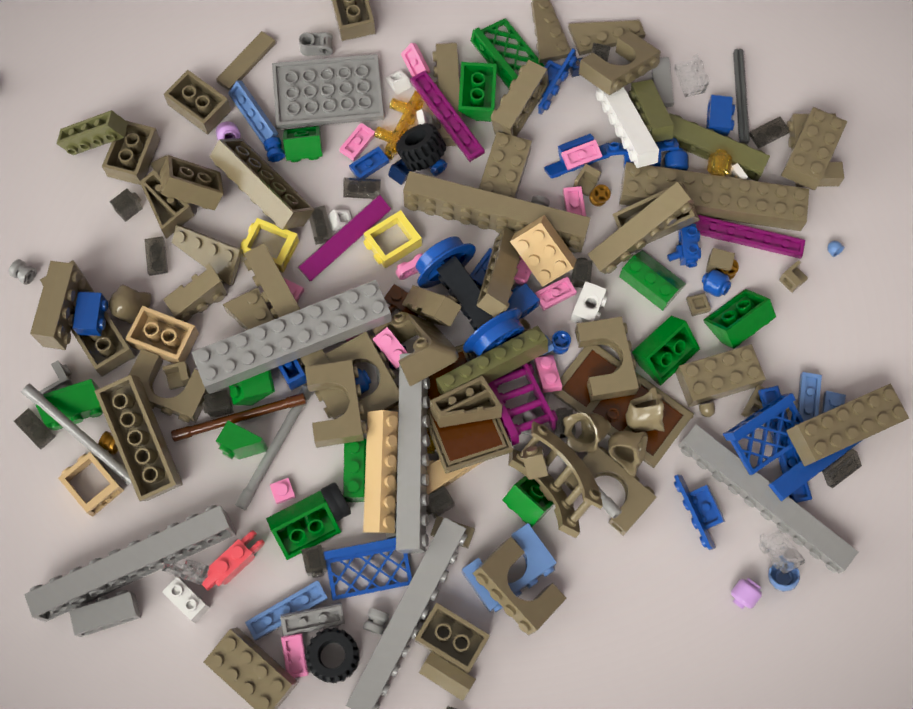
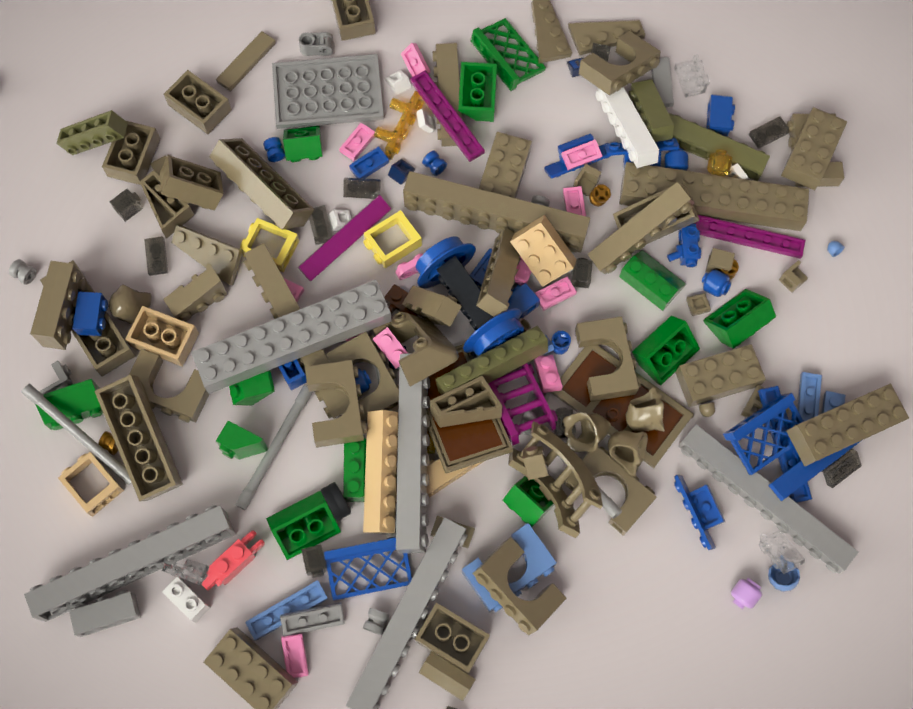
clear smoke plate [14,408,56,449] -> none
dark tan panel [162,361,191,390] -> none
reddish brown piece [171,393,307,442] -> none
clear smoke brick [202,389,234,419] -> none
lavender head [216,121,241,140] -> none
dark tan wedge [223,288,274,330] -> none
medium blue plate [228,81,279,143] -> none
bright pink plate [270,478,296,504] -> none
black tyre [305,628,360,683] -> none
black tyre [396,123,446,171] -> none
clear smoke brick [426,486,455,518] -> none
dark tan brick [491,60,549,137] -> none
blue bracket [538,48,577,115] -> none
white brick [570,281,608,323] -> none
dark grey axle [733,49,750,144] -> none

